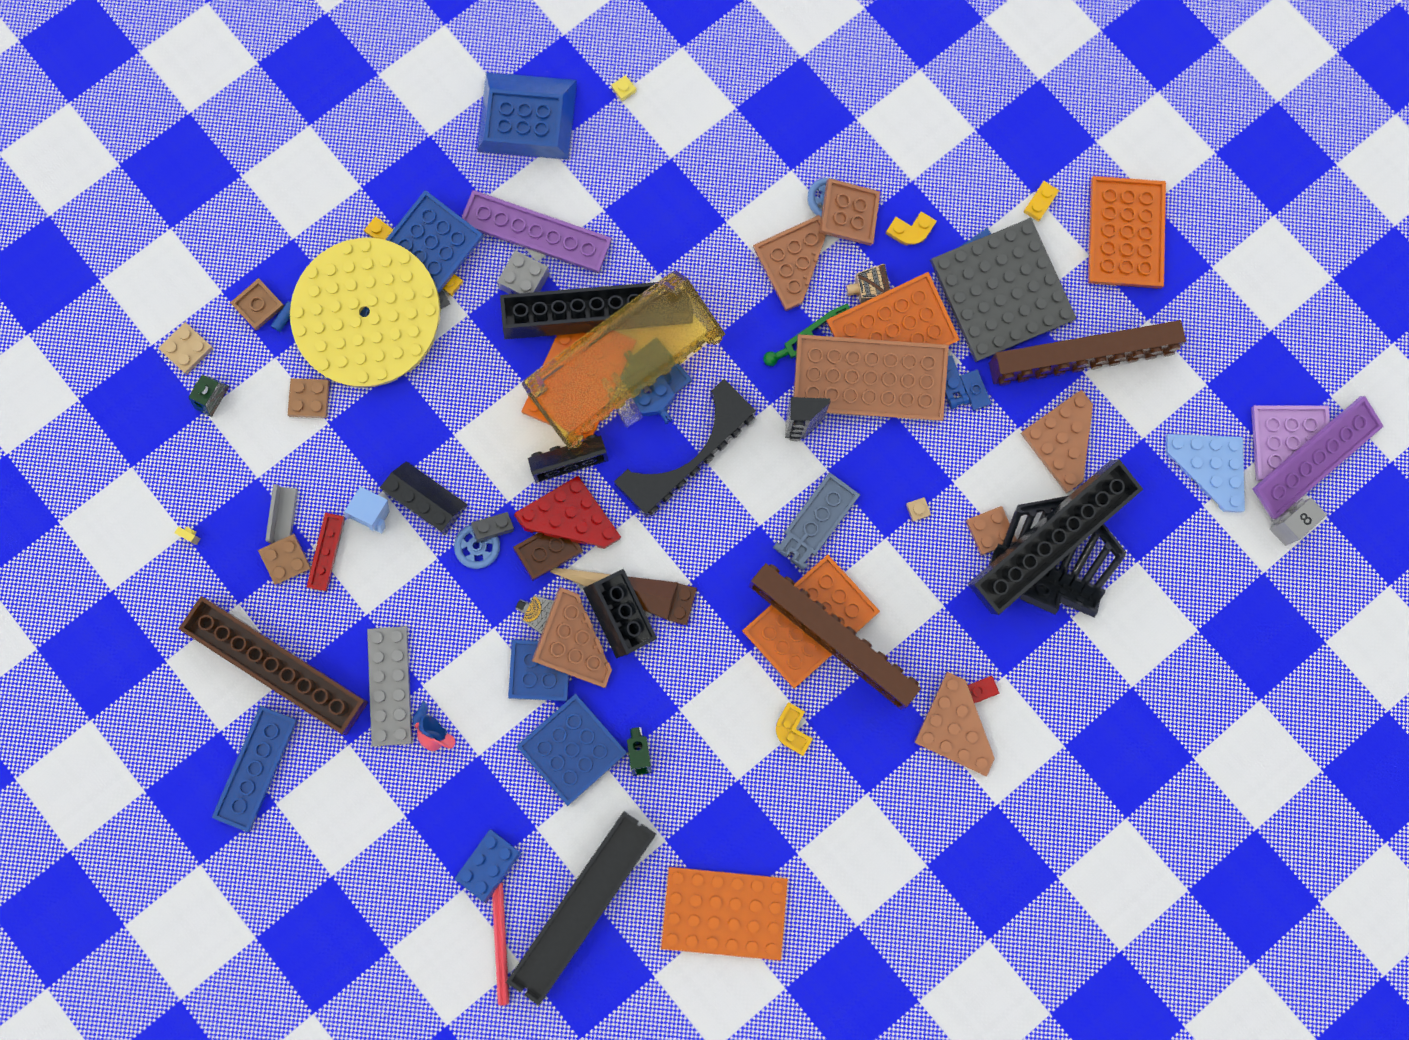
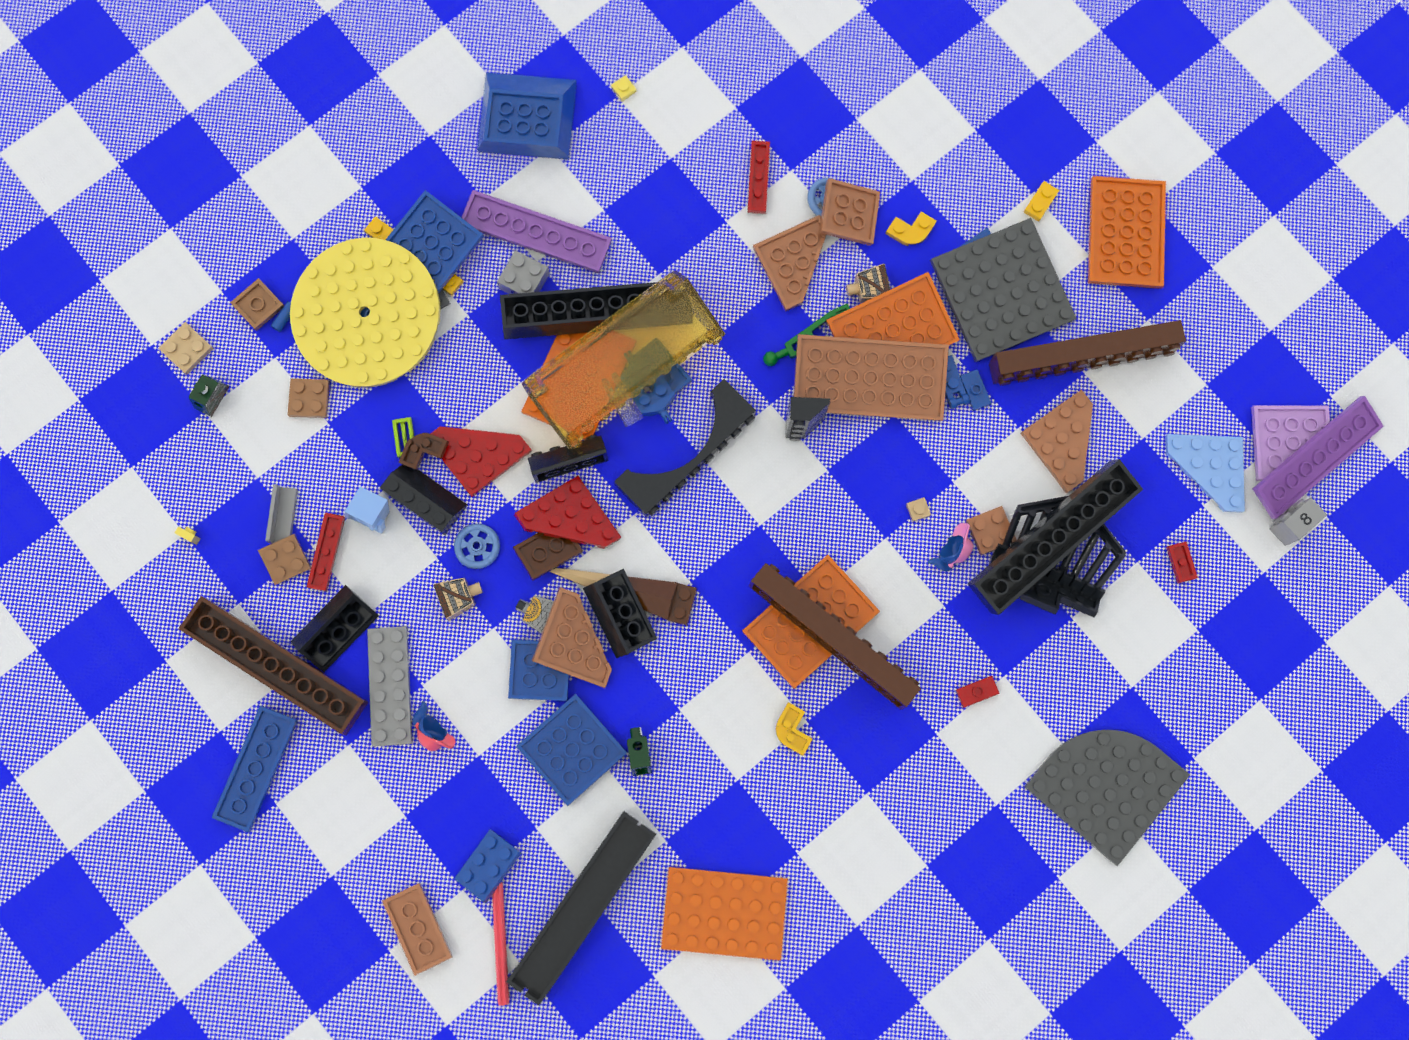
dark grey plate [471,512,514,542] -> none
sand blue hinge [773,472,860,571] -> none
nougat plate [914,672,995,777] -> none
none -> black slope [290,585,379,672]
none -> nougat plate [382,883,453,976]
none -> lime tile [392,417,414,458]
none -> reddish brown plate [398,433,449,470]
none -> red plate [430,426,532,497]
none -> torso [433,578,483,621]
none -> red plate [747,141,770,214]
none -> hair [928,523,974,572]
none -> dark grey plate [1024,730,1190,866]
none -> red plate [1166,541,1198,584]

